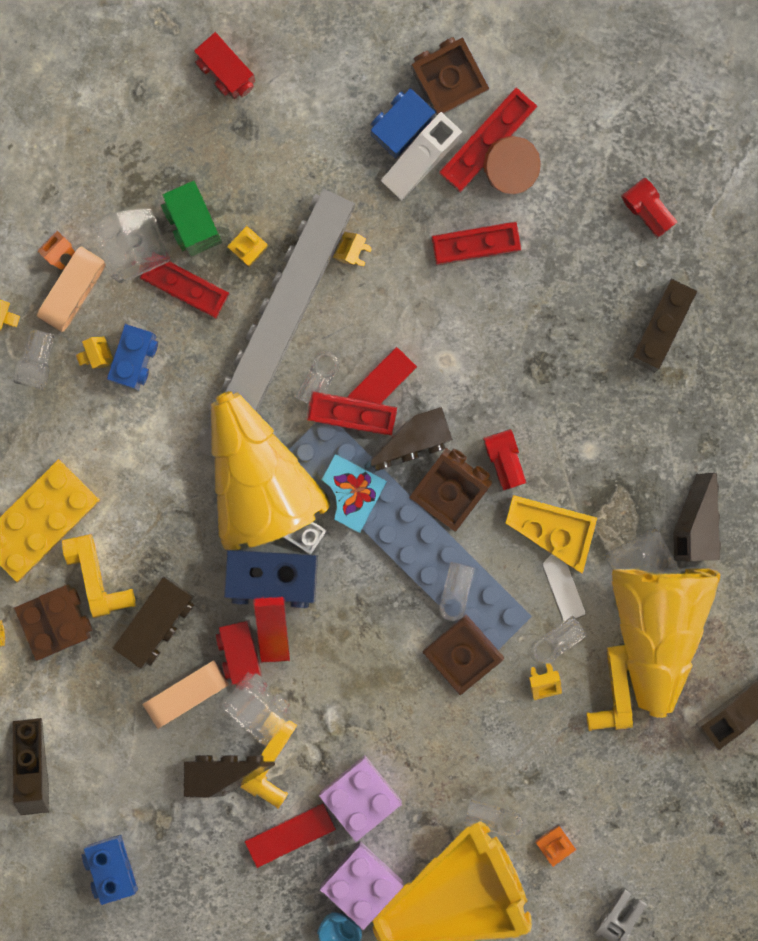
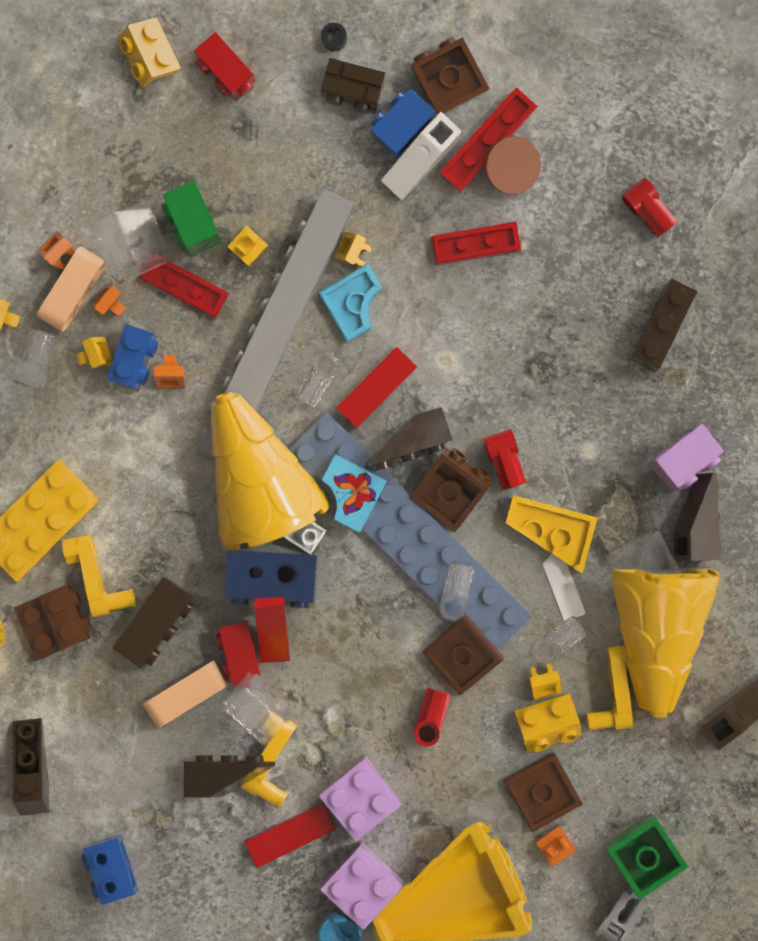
red tile [306,391,398,436] -> none
none -> orange tile [91,283,126,317]
none -> yellow bracket [118,18,181,88]
none -> orange tile [154,355,186,389]
none -> medium azure tile [318,264,382,343]
none -> black bush [321,22,347,51]
none -> dark brown brick [321,58,385,113]
none -> red piece [414,688,451,747]
none -> reddish brown tile [503,752,583,832]
none -> yellow bracket [514,693,582,752]
none -> green brick [603,813,689,900]
none -> lavender brick [649,424,724,490]

